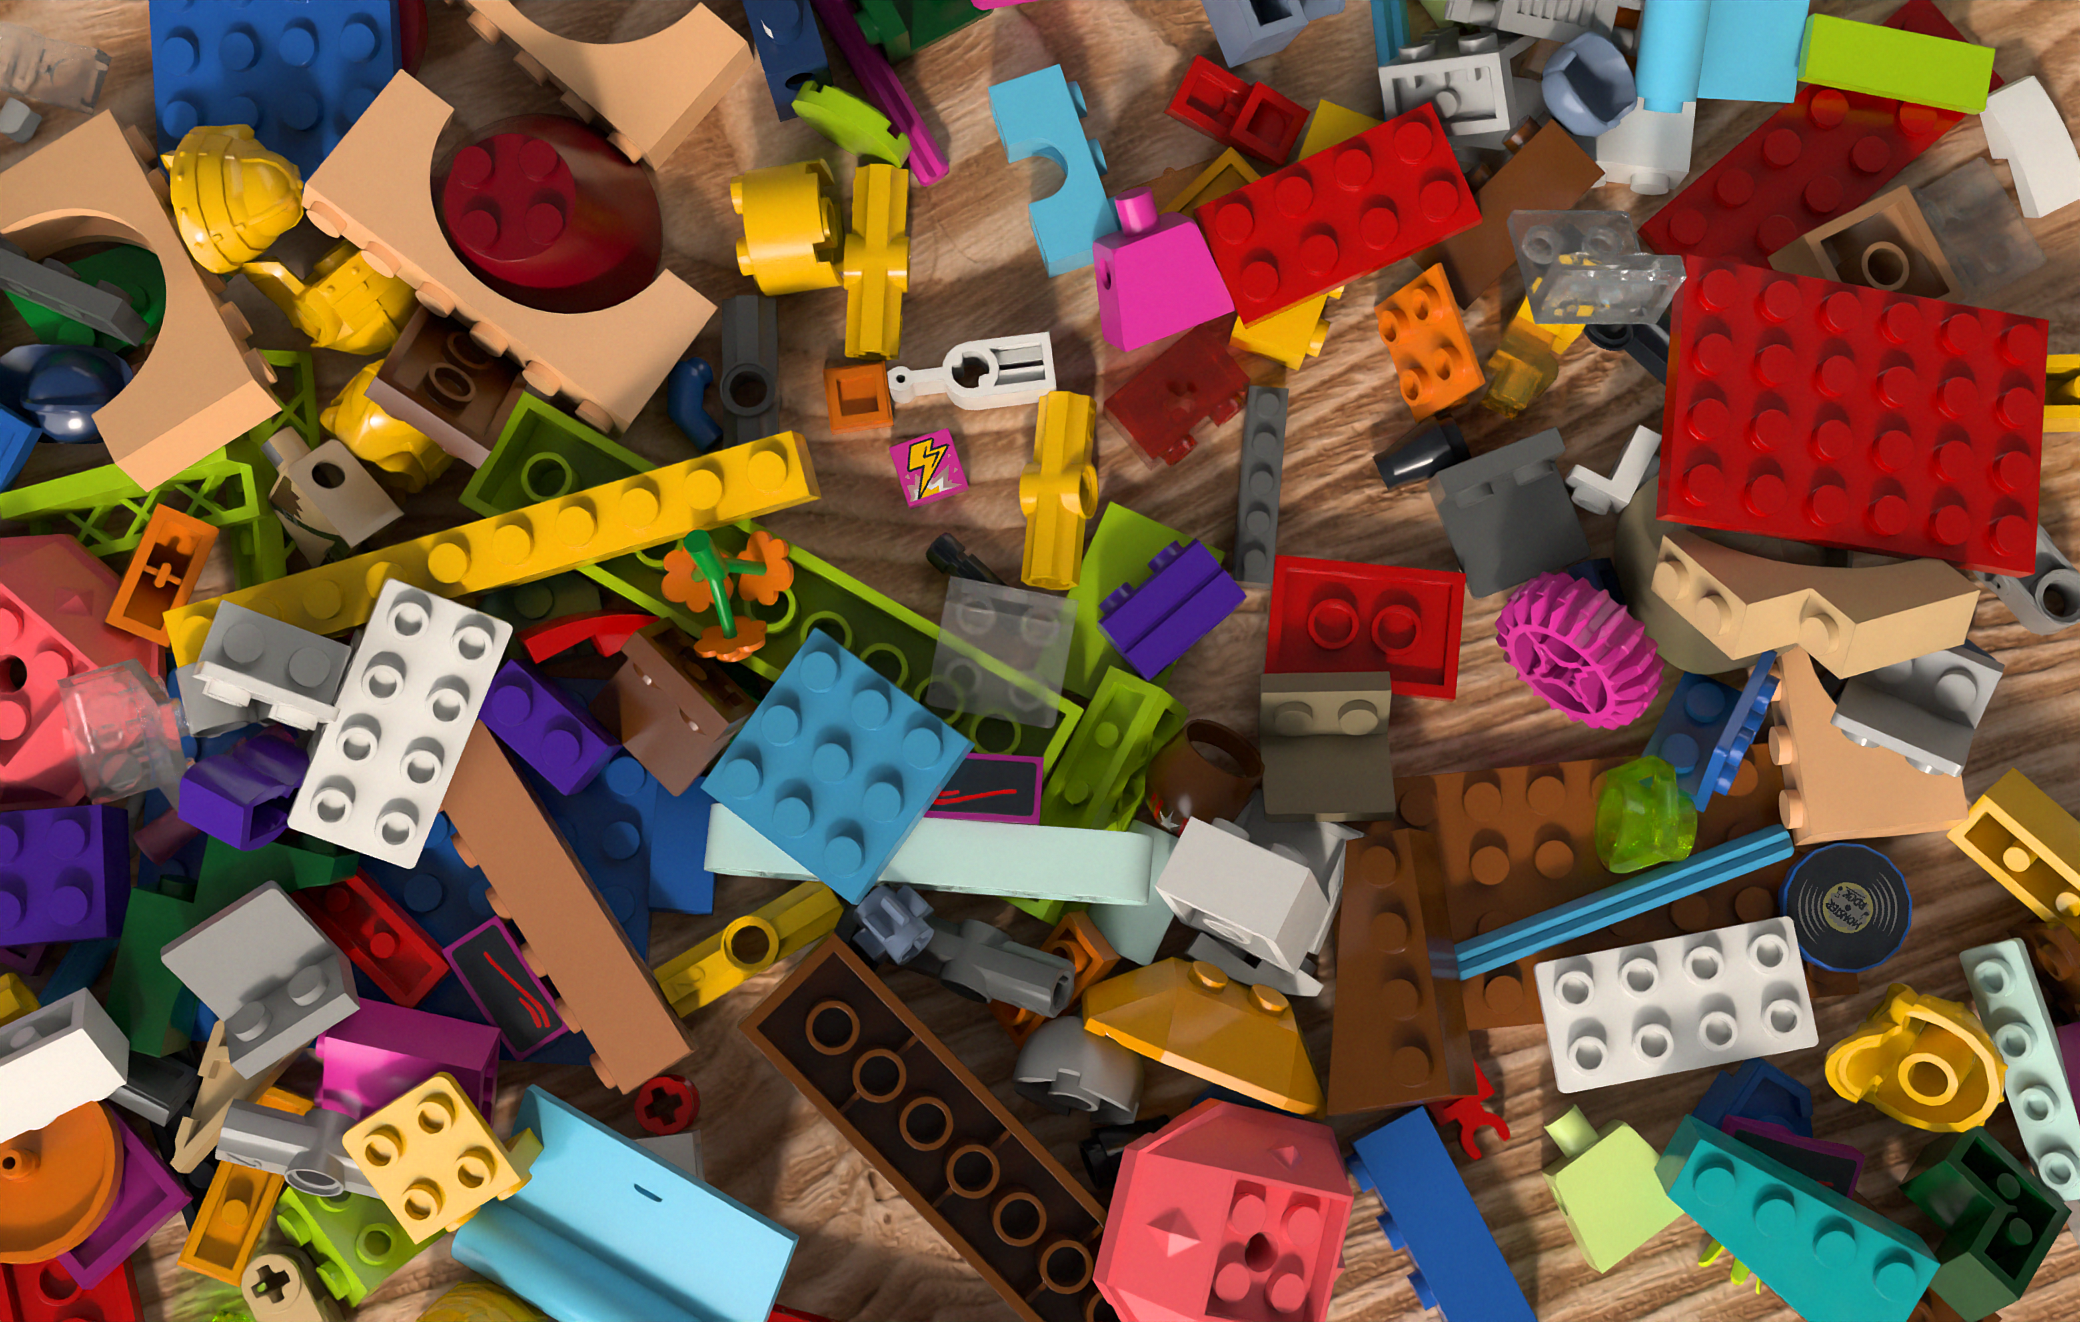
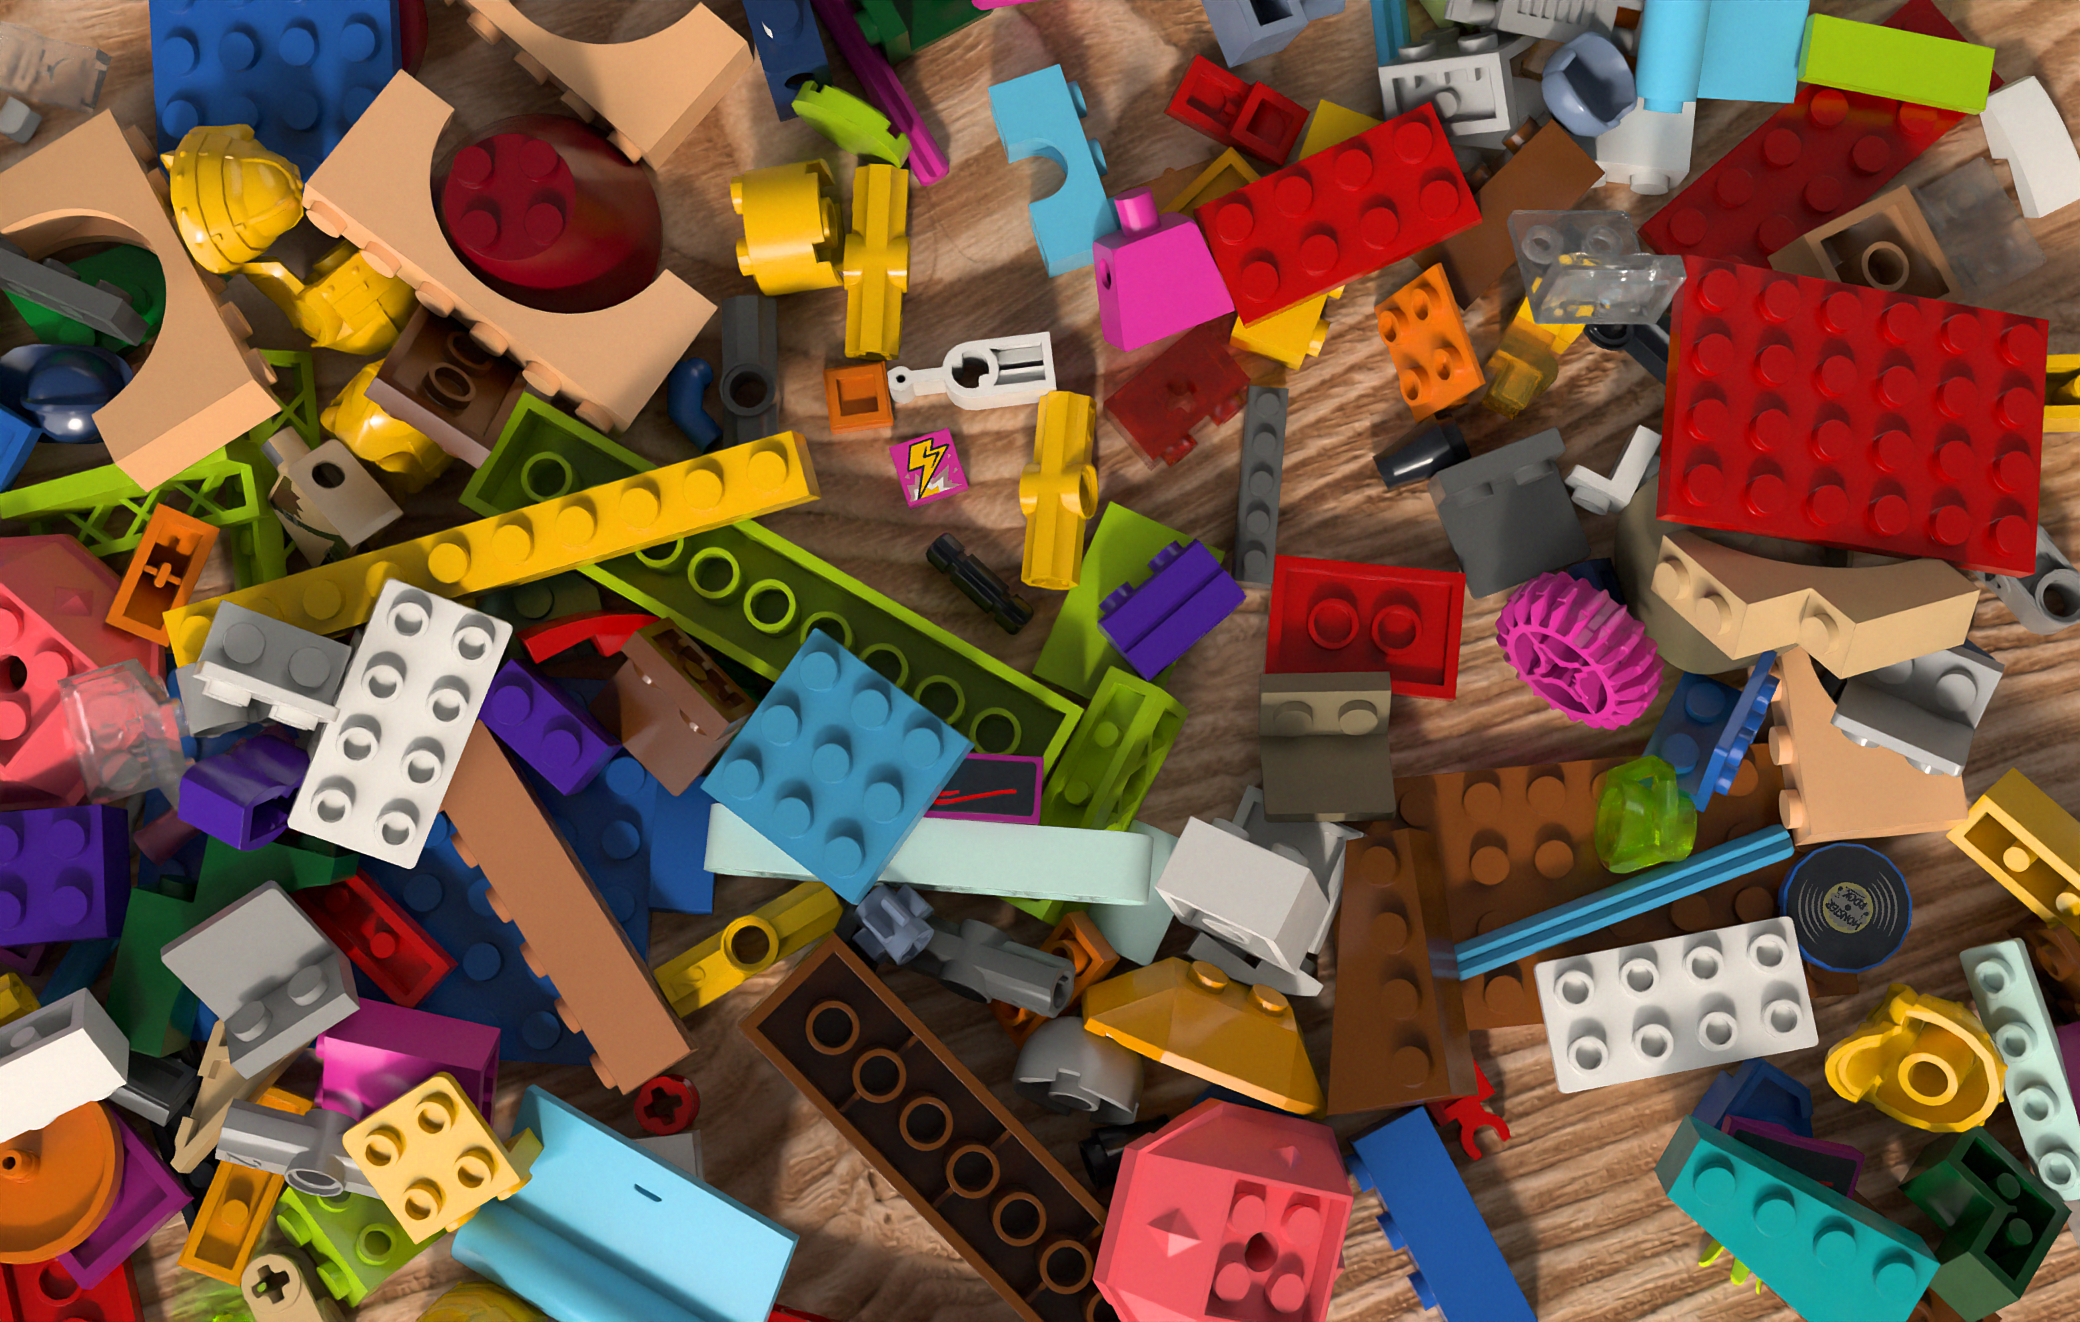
black slope [441,915,570,1062] -> none
orange plant [661,529,794,662] -> none
clear bracket [926,576,1079,728] -> none
reddish brown helmet [1145,719,1265,837] -> none
yellowish green torso [1542,1104,1685,1274] -> none

